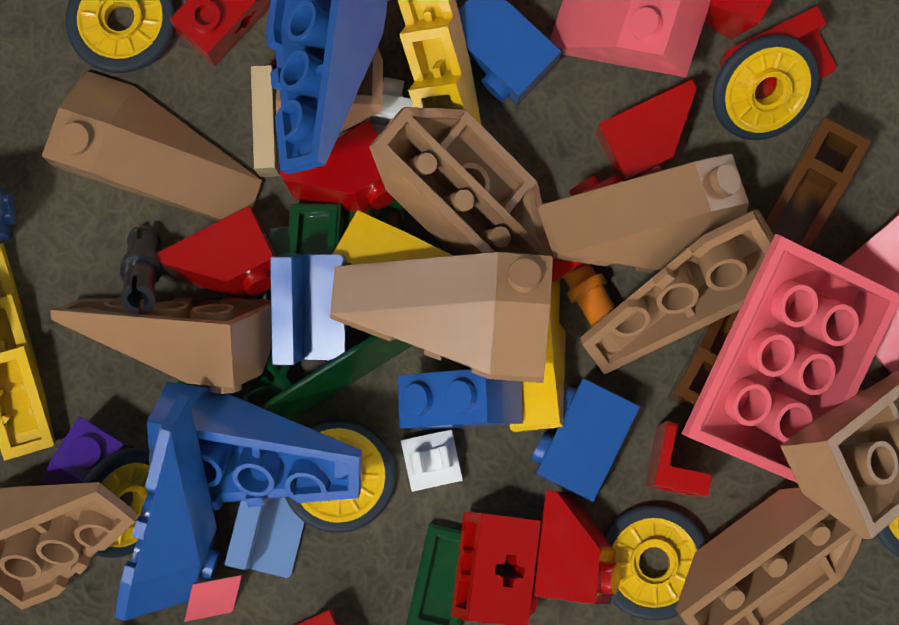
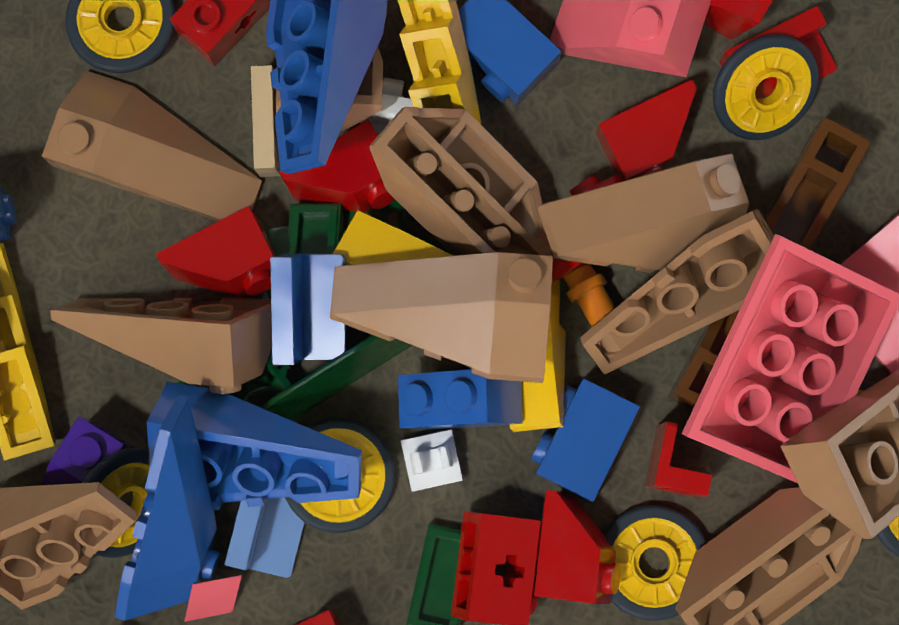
black pin [120,226,162,313] -> none

